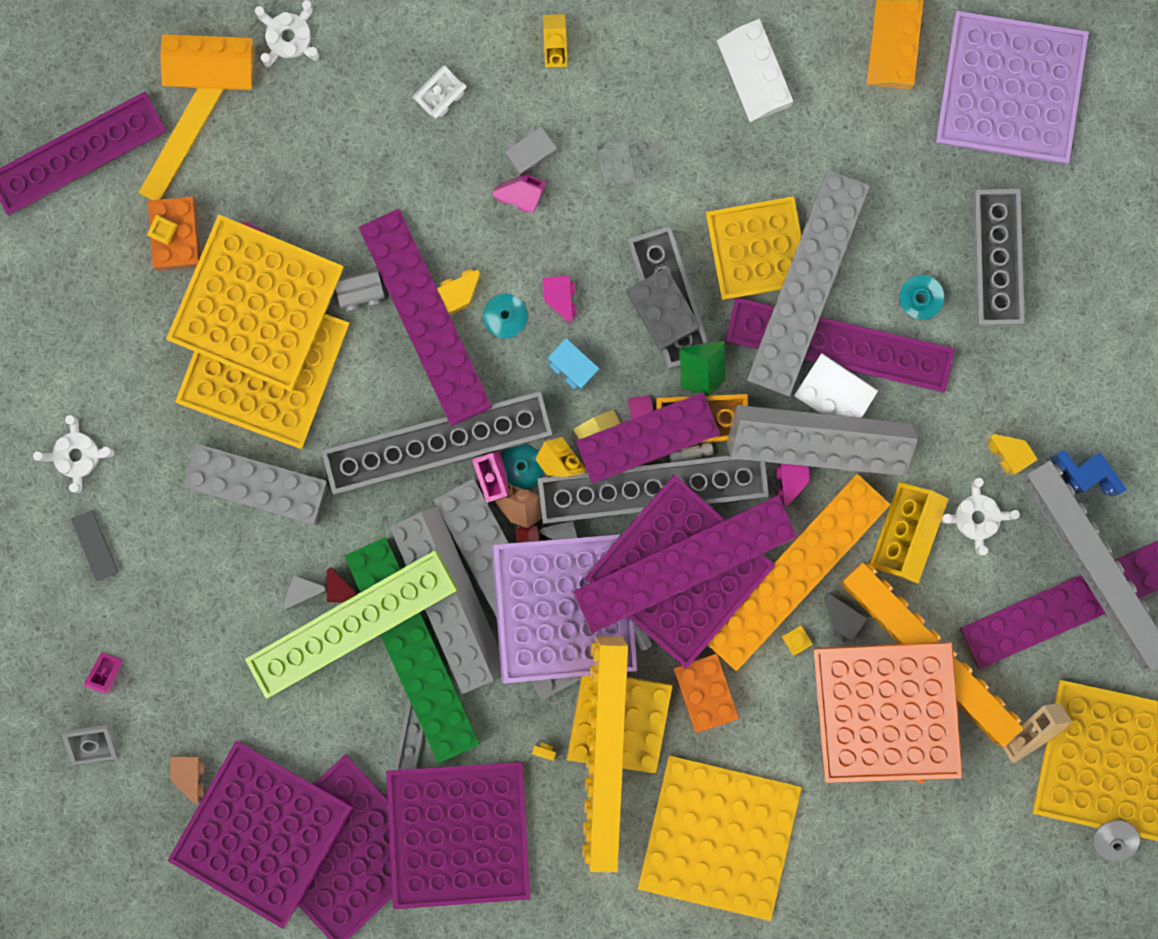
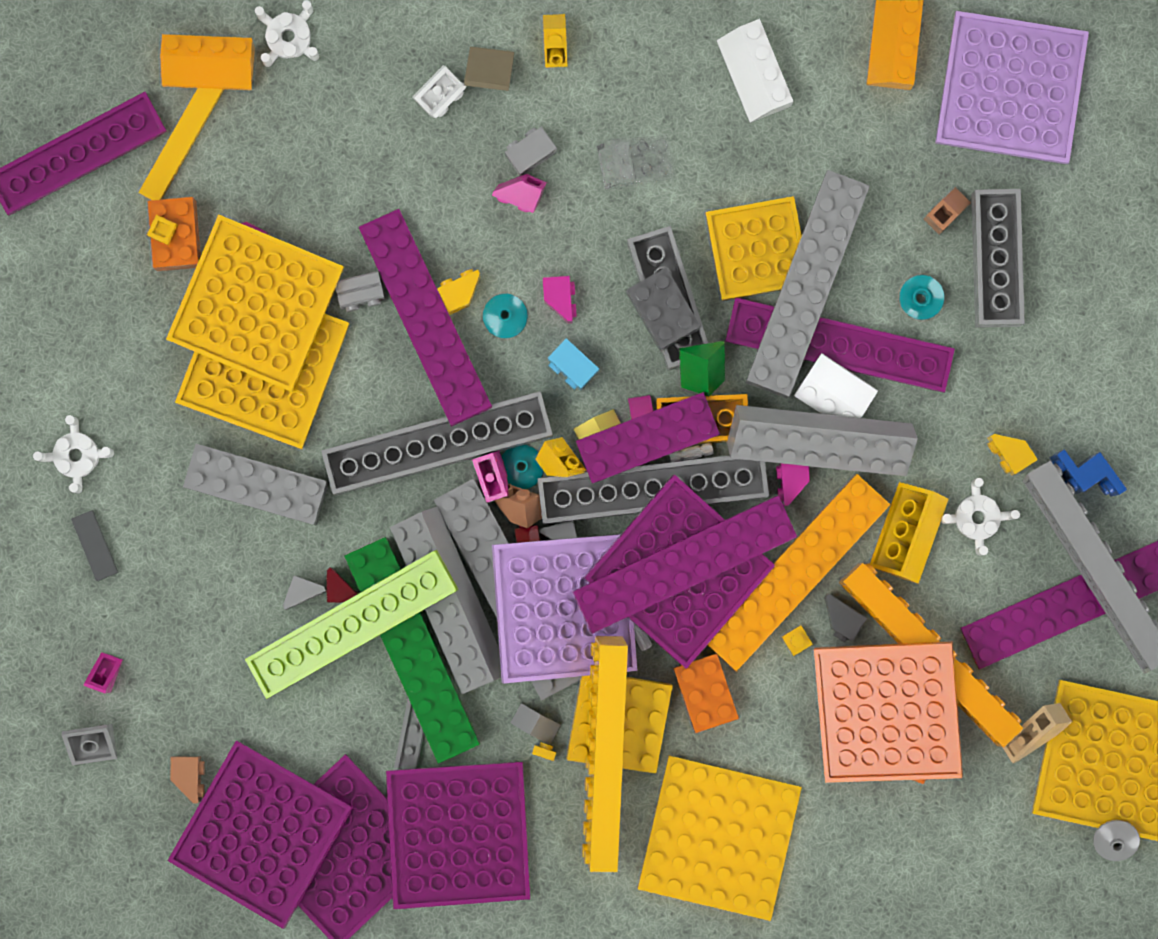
none -> dark tan tile [464,47,514,91]
none -> light grey slope [511,703,561,745]
none -> nougat slope [924,187,971,235]

